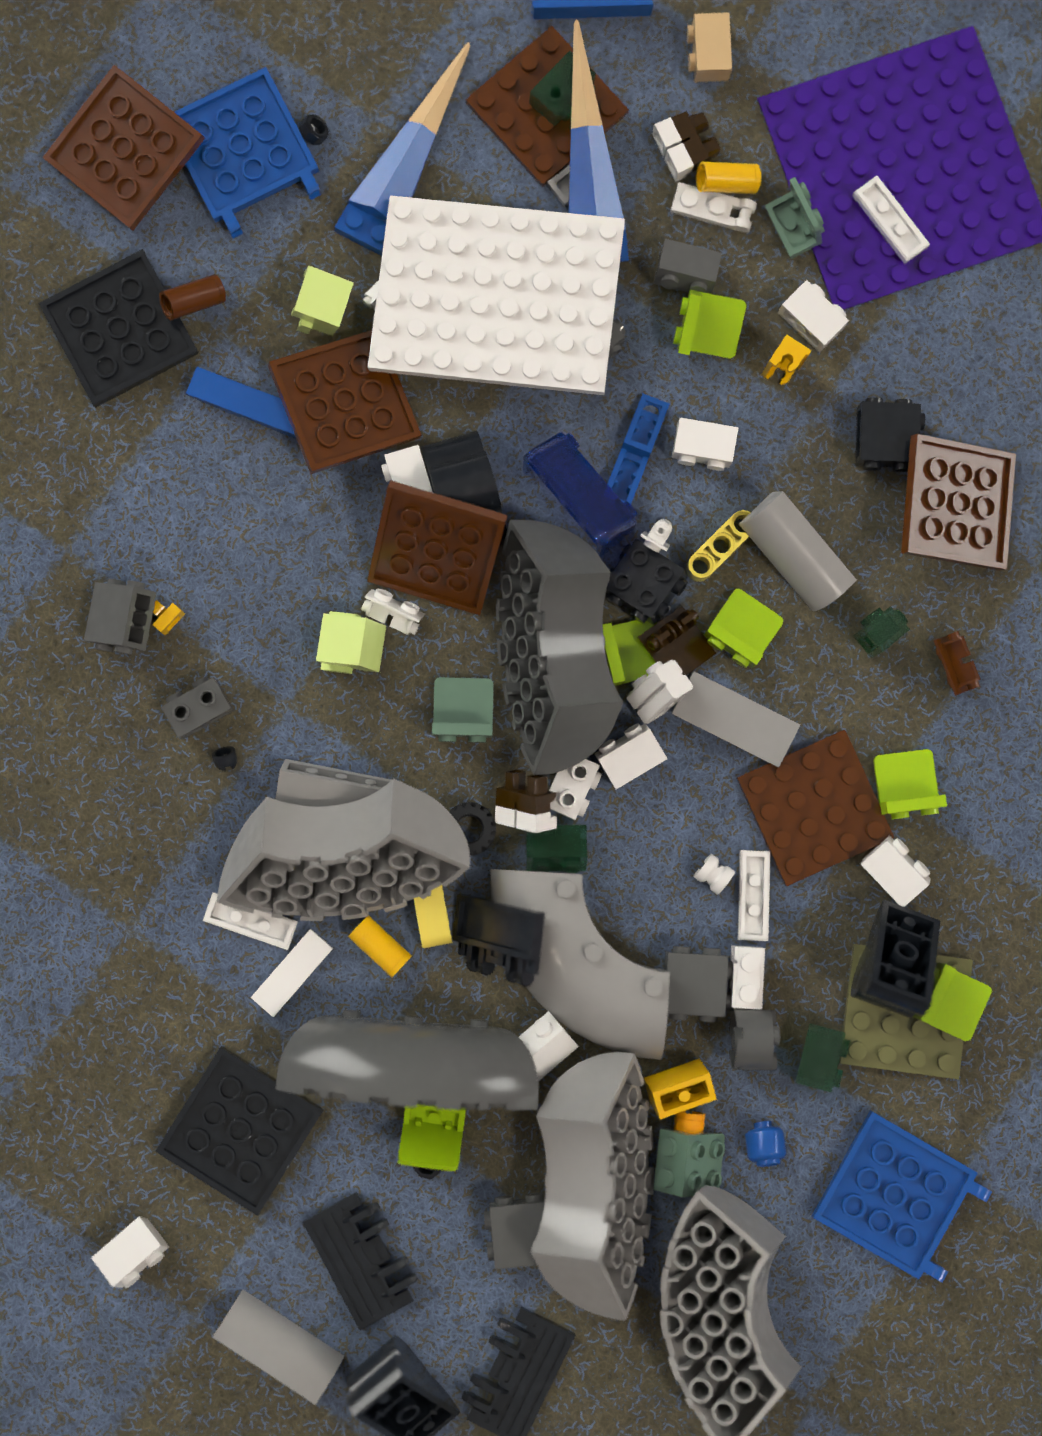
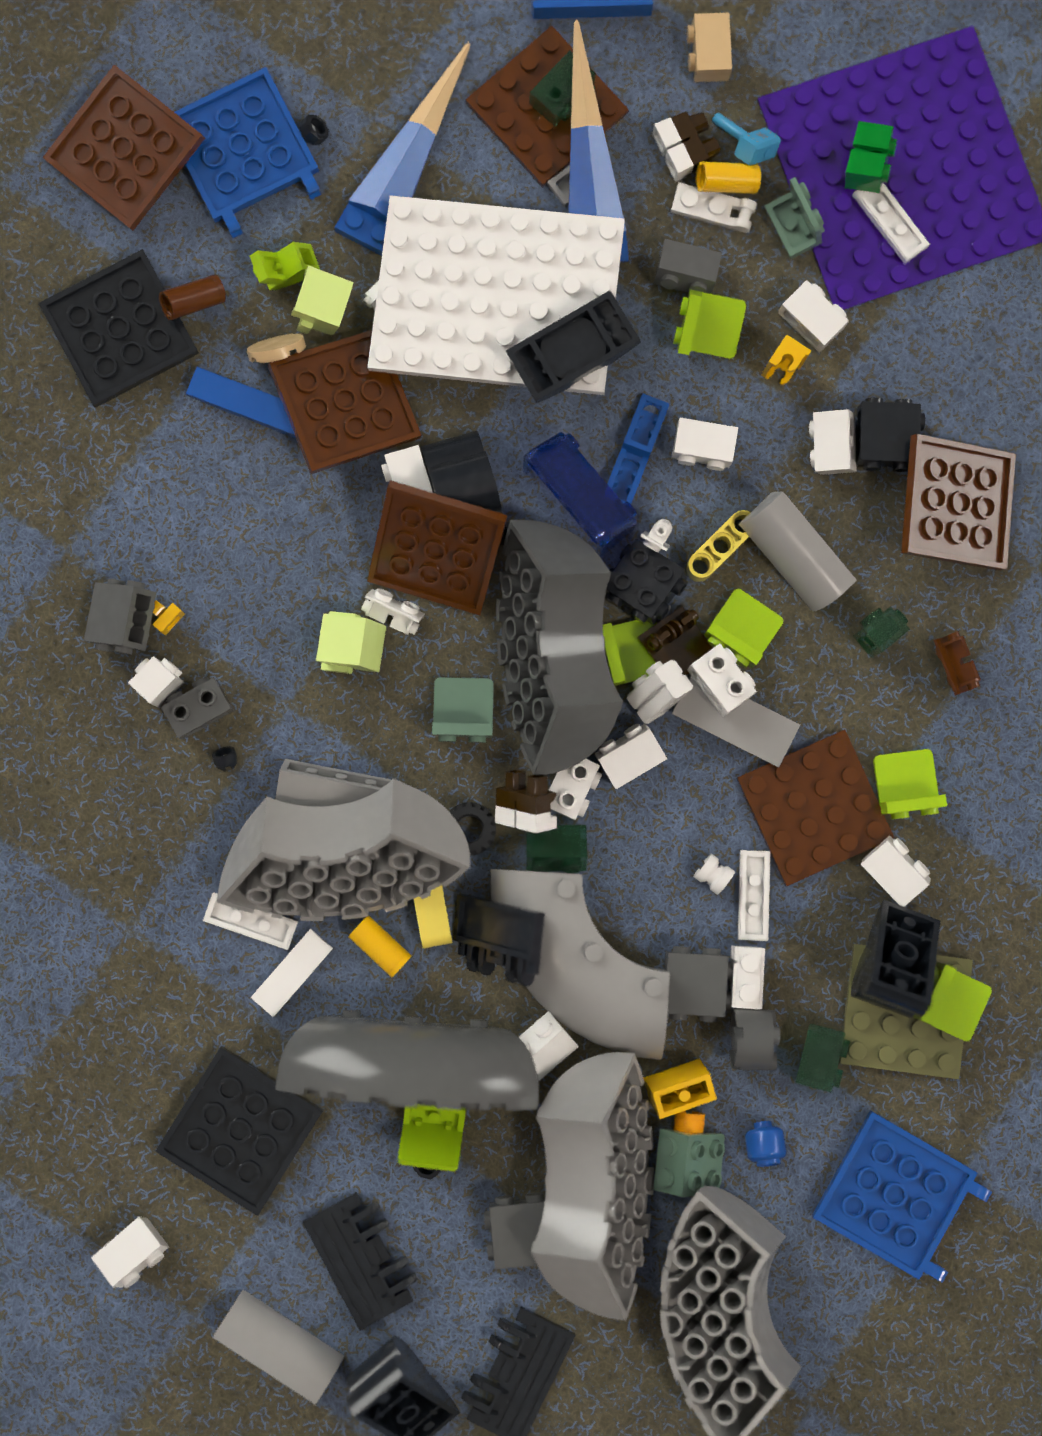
none -> white brick [128,656,185,708]
none -> tan tile [247,334,306,363]
none -> lime brick [249,242,320,290]
none -> black slope [506,290,641,403]
none -> white brick [687,644,757,717]
none -> dark azure piece [712,113,781,166]
none -> white brick [809,409,857,474]
none -> green piece [845,121,898,193]

